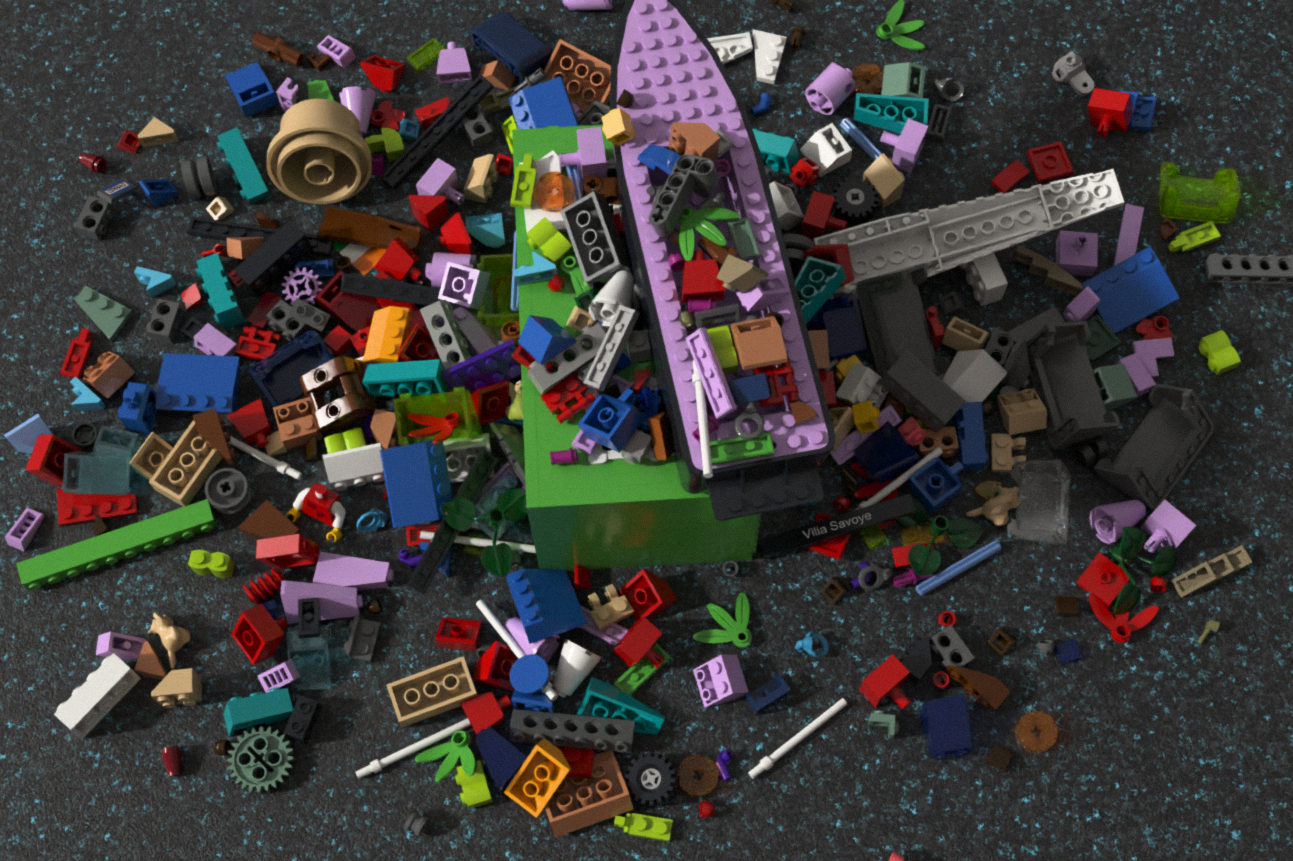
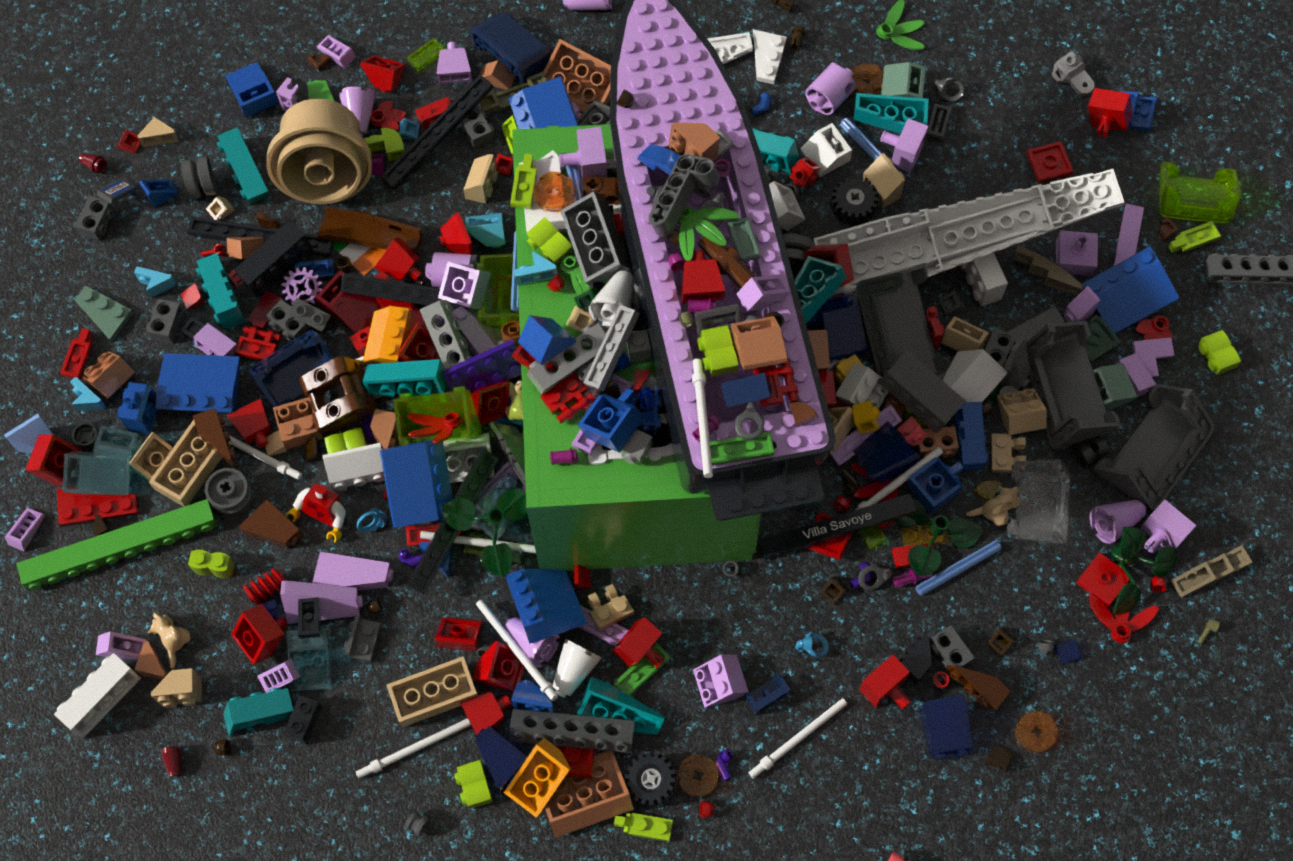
sand green gear [227,726,295,794] -> none
reddish brown piece [252,32,305,67] -> none
red window [256,534,320,570] -> none
red brick [323,325,353,357] -> none
red slope [409,195,450,232] -> none
bright green plant [415,730,476,782] -> none
lavender brick [416,158,465,205] -> none
blue tile [510,654,550,695] -> none
dark grey axle [514,68,547,94] -> none
yellow brick [601,108,636,146] -> none
red slope [619,568,677,621] -> none
dark orange slope [648,412,673,461] -> none
lavender tile [686,328,737,419] -> none
bright green plant [693,593,752,648] -> none
dark tan slope [716,254,769,292] -> none
red brick [801,191,847,244] -> none
sand green bracket [868,711,899,739] -> none
red hinge [938,611,956,627] -> none
red slope [990,160,1030,194] -> none
dark brown slope [1056,596,1078,617] -> none

